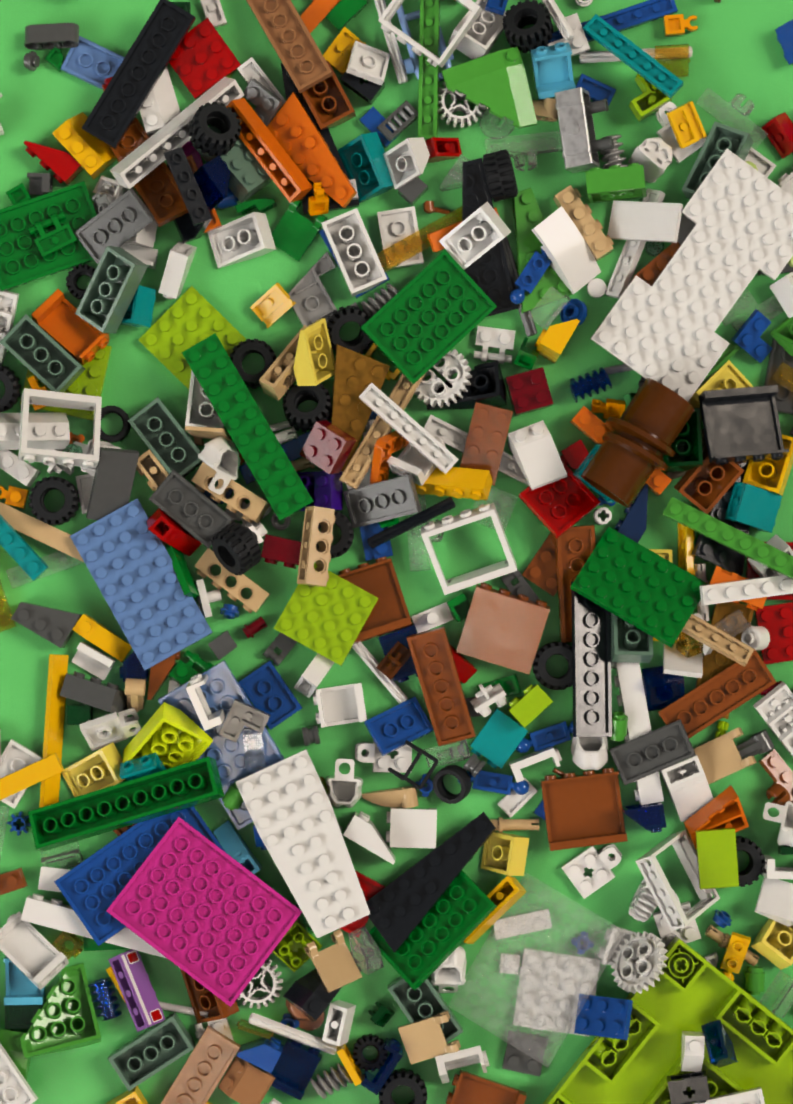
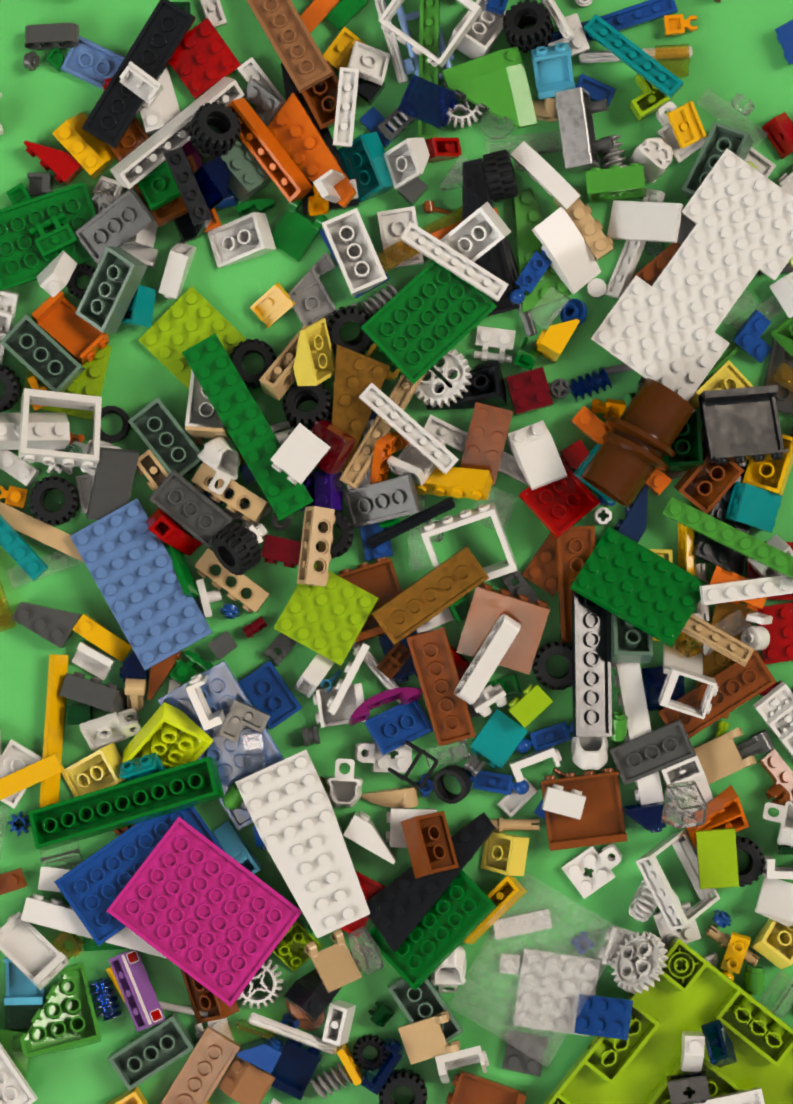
none -> white slope [36,250,77,298]
none -> white hinge [119,61,163,105]
none -> green plate [137,161,181,212]
none -> white panel [270,423,331,485]
none -> white panel [313,169,345,203]
none -> dark azure hand [320,670,342,692]
none -> white plate [326,642,370,715]
none -> white plate [333,67,359,148]
none -> magenta slope [349,687,423,726]
none -> pearl gold plate [372,546,489,645]
none -> clear blue panel [398,74,458,130]
none -> white plate [400,222,509,302]
none -> dark orange slope [401,811,459,879]
none -> white beam [454,614,521,705]
none -> white slope [510,141,580,210]
none -> white brick [541,784,586,820]
none -> dark grey wheel [550,379,570,399]
none -> white window [658,665,719,719]
none -> clear slope [661,780,707,829]
none -> white tile [746,612,773,625]

